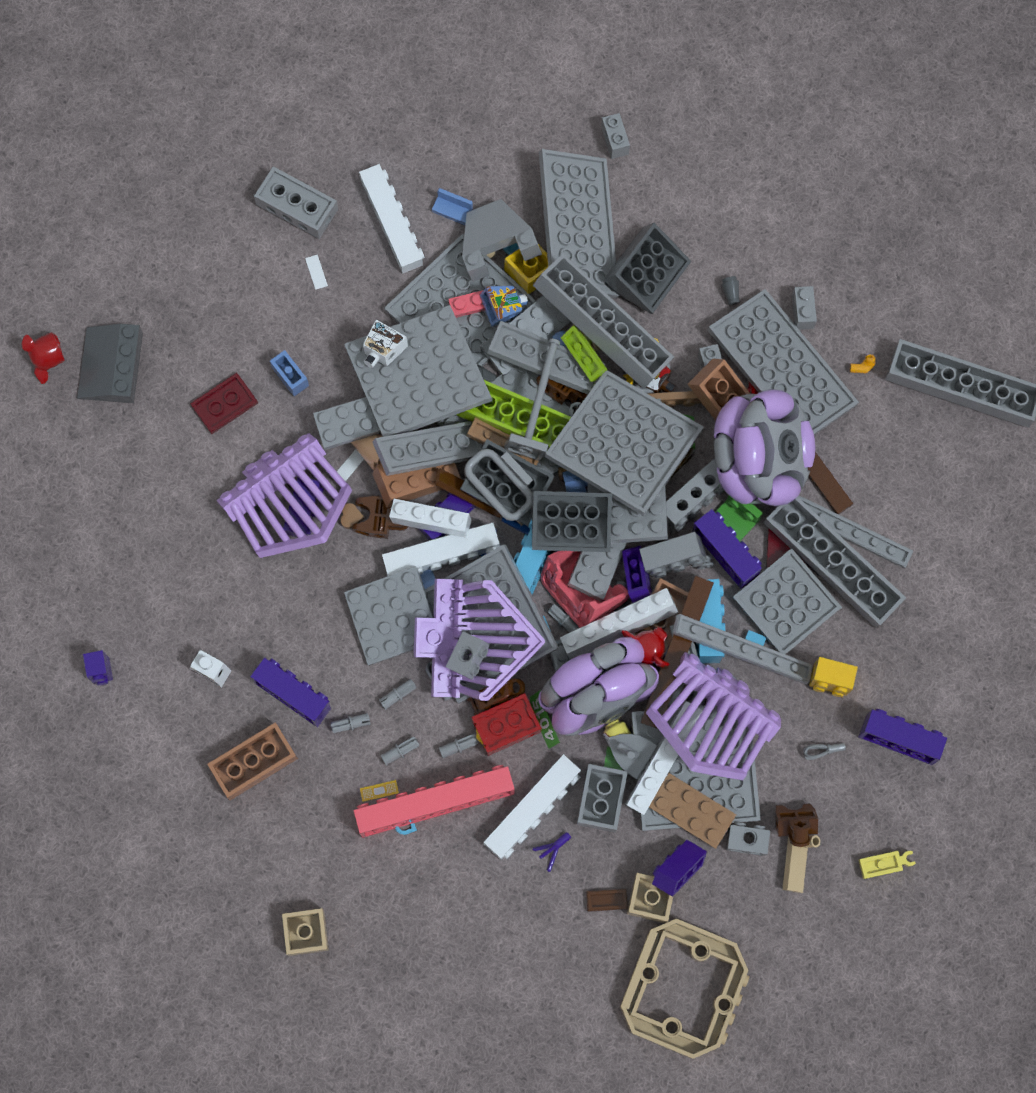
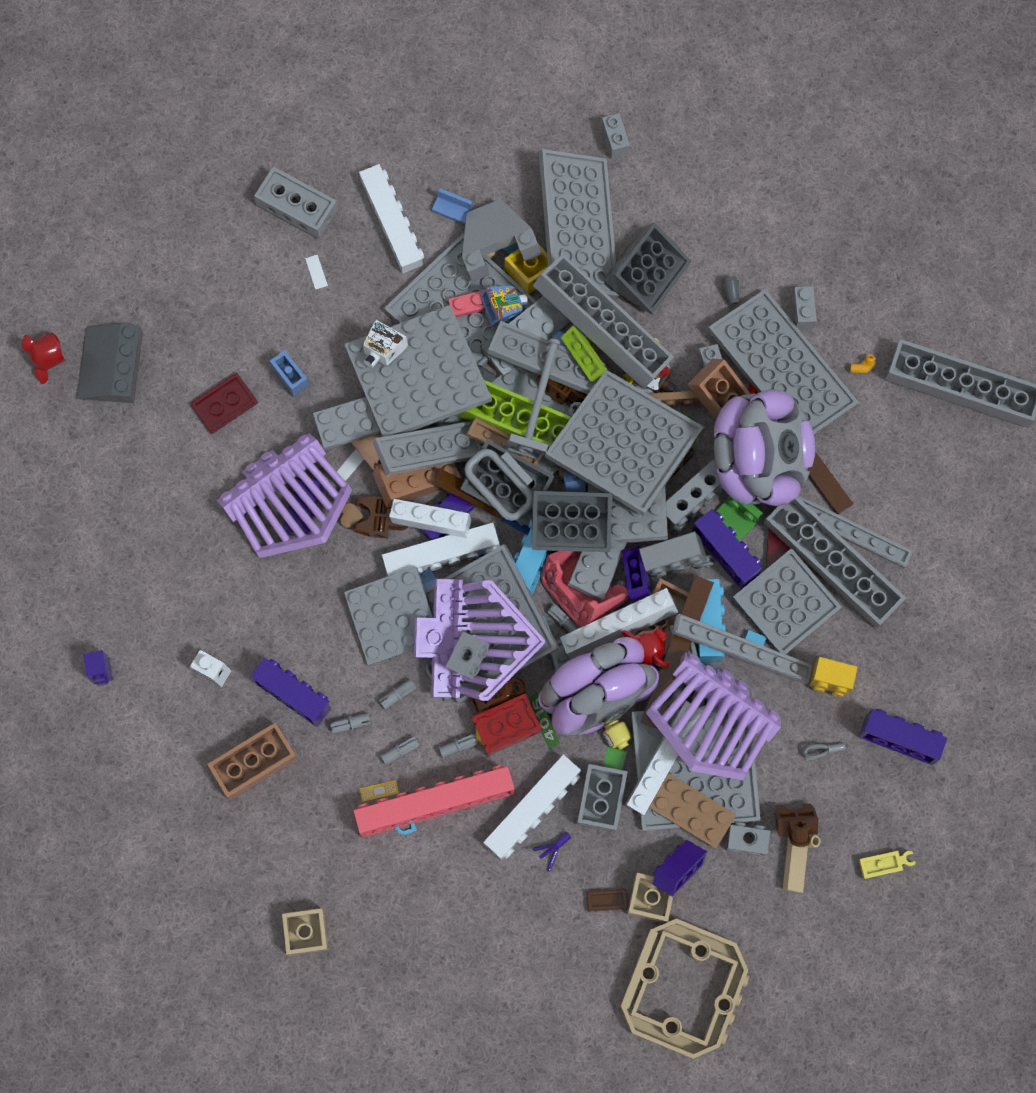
light grey shield [609,734,658,779] -> none

